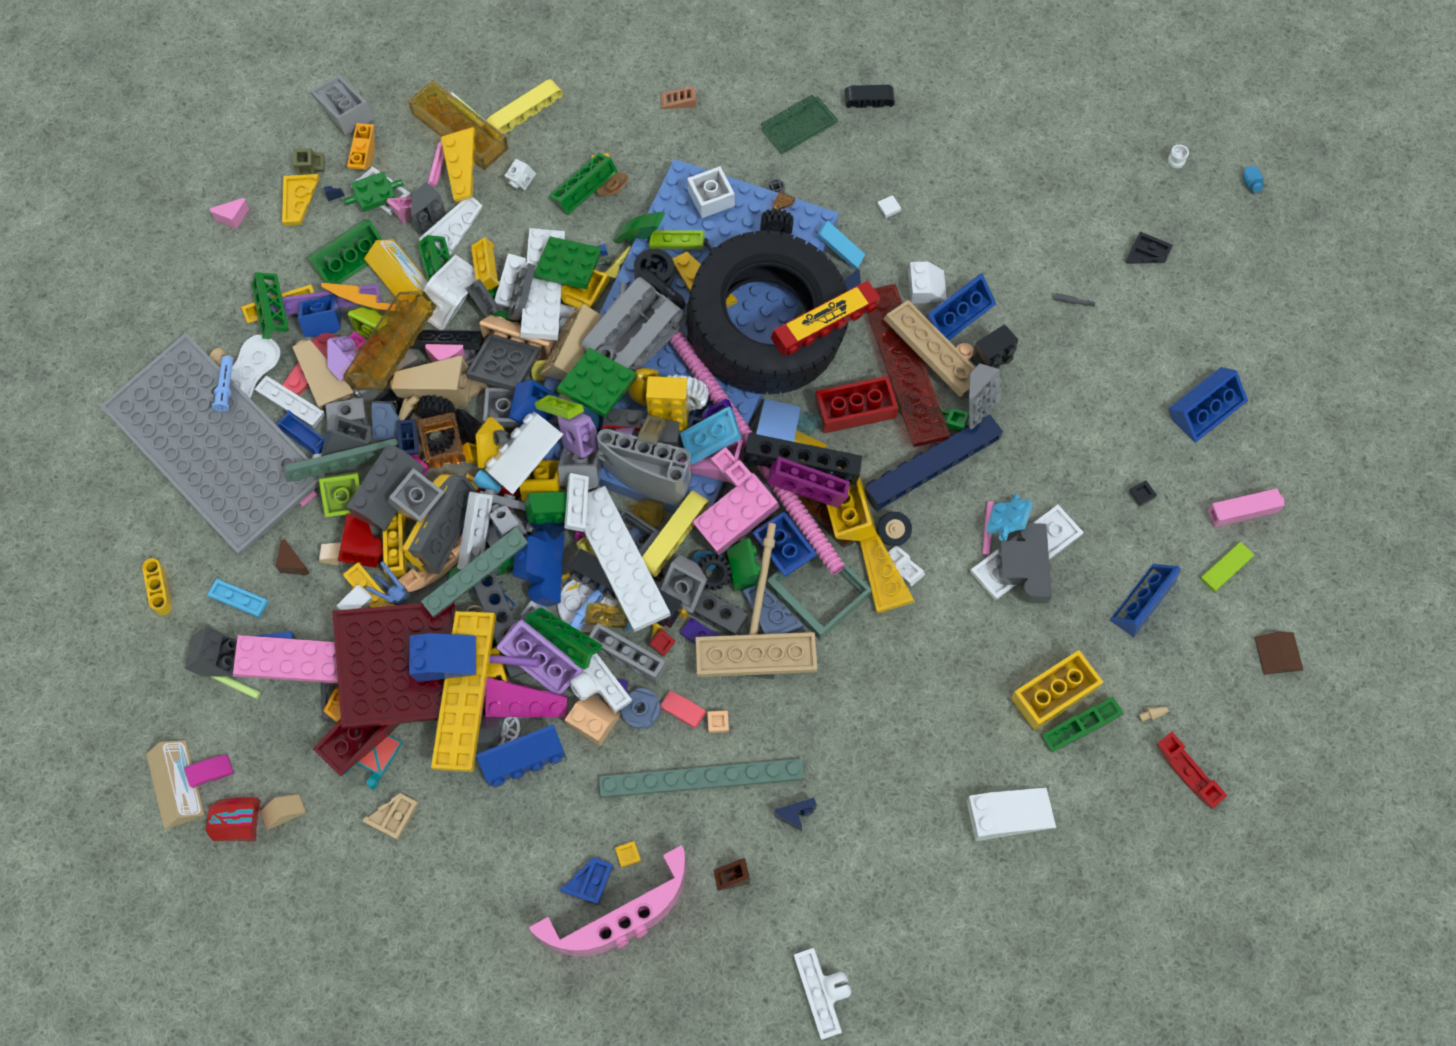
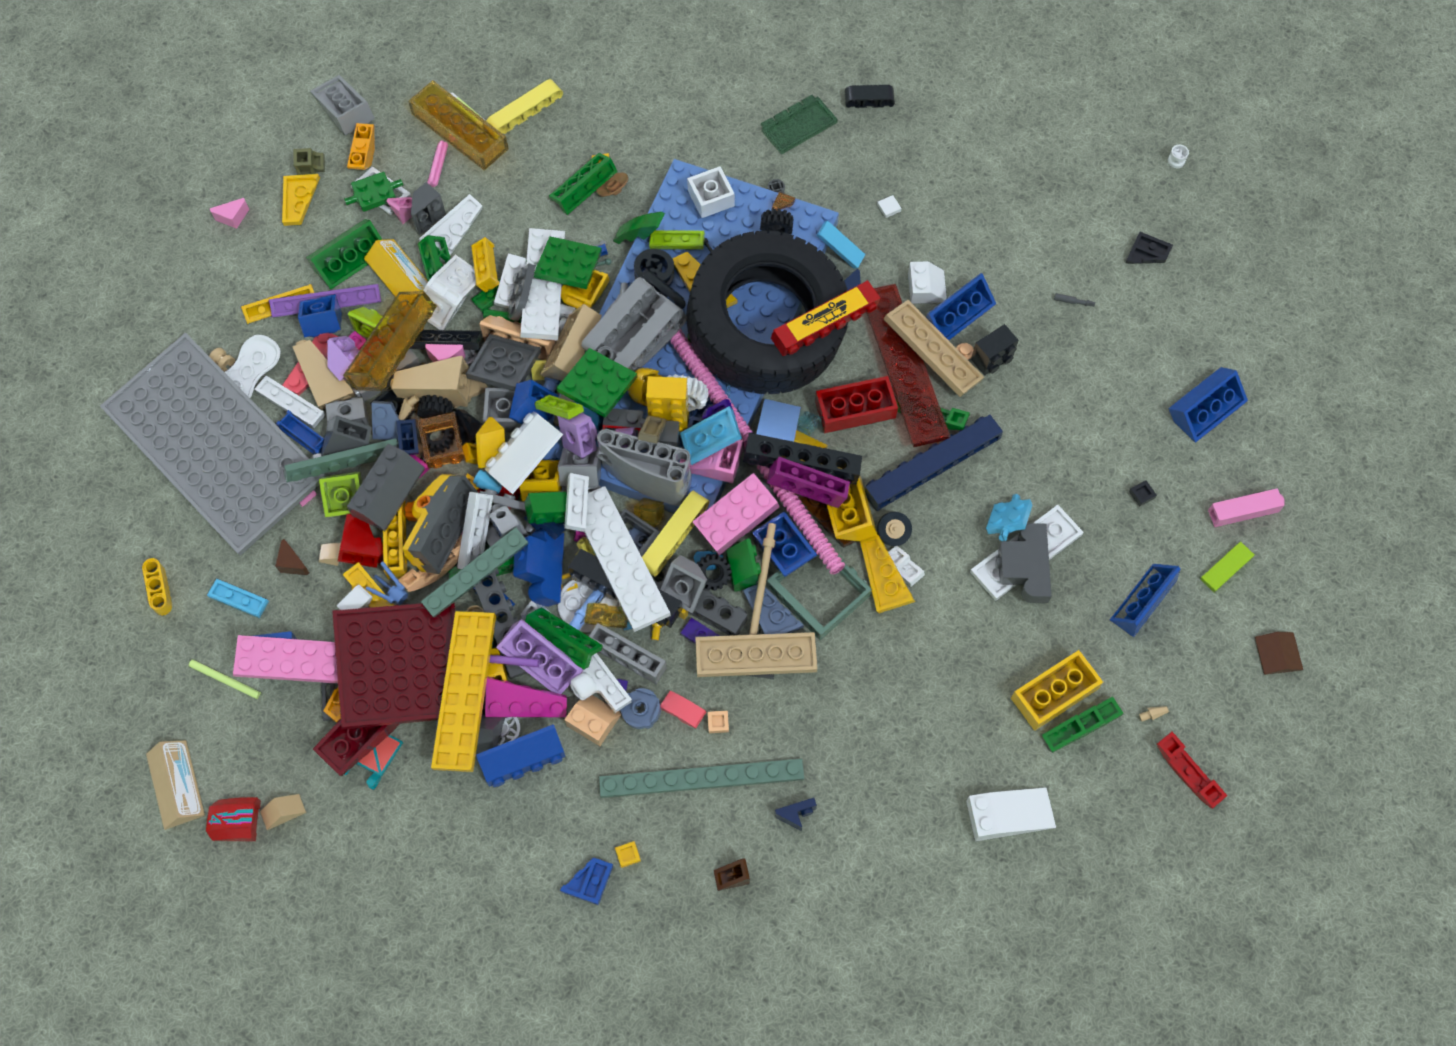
dark pink slope [184,755,234,788] -> none
dark grey slope [185,626,237,677] -> none
light blue pin [212,356,234,412] -> none
green fence [251,272,289,339] -> none
light orange slope [321,283,396,311] -> none
dark blue tile [323,186,345,202] -> none
tan wing [362,793,419,840] -> none
light grey slope [387,468,444,522] -> none
blue slope [409,633,476,682] -> none
yellow wing [441,127,476,203] -> none
dark grey hinge [465,279,501,318] -> none
dark grey hinge [493,430,509,446] -> none
white brick [504,159,536,191] -> none
bright pink slope [529,845,686,957] -> none
light yellow slope [605,246,631,278] -> none
red tile [648,628,675,656] -> none
nougat slope [661,87,696,109] -> none
bright pink slope [710,447,752,487] -> none
white plate [794,948,851,1040] -> none
light grey slope [969,363,1001,429] -> none
bright pink bar [982,501,995,556] -> none
dark azure arm [1242,166,1264,193] -> none

